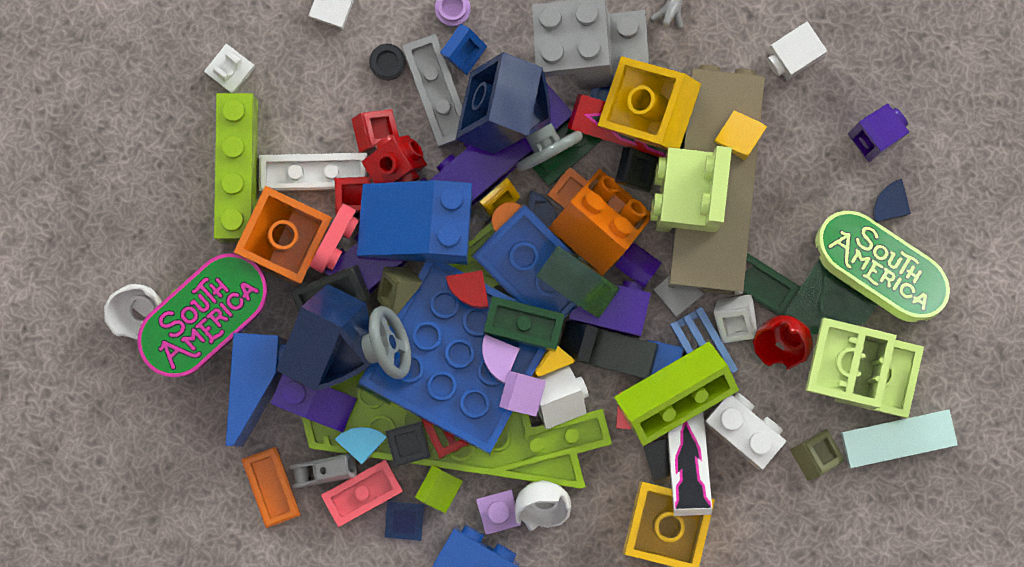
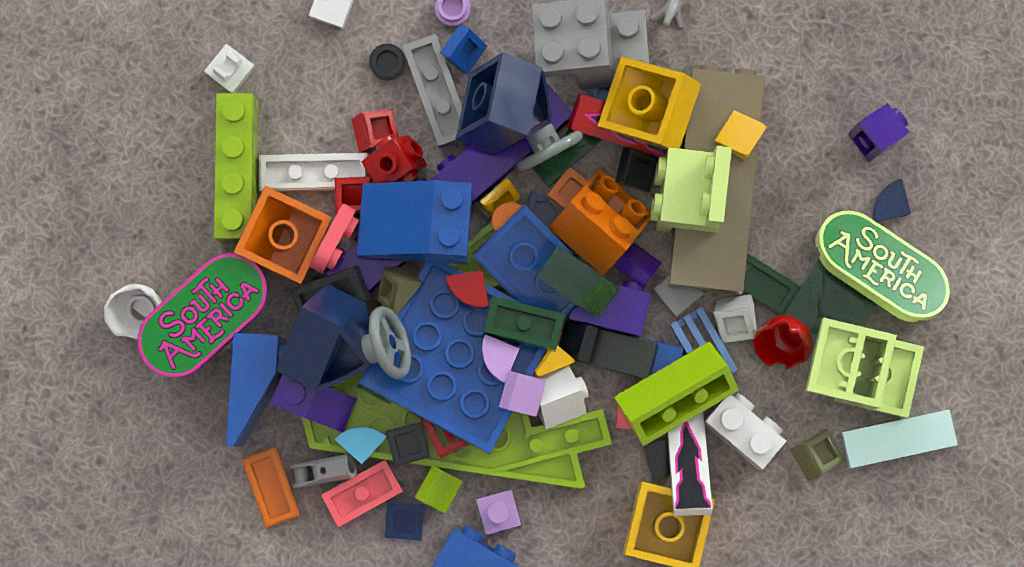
white hair [515,480,571,531] -> none
white brick [767,22,827,81] -> none

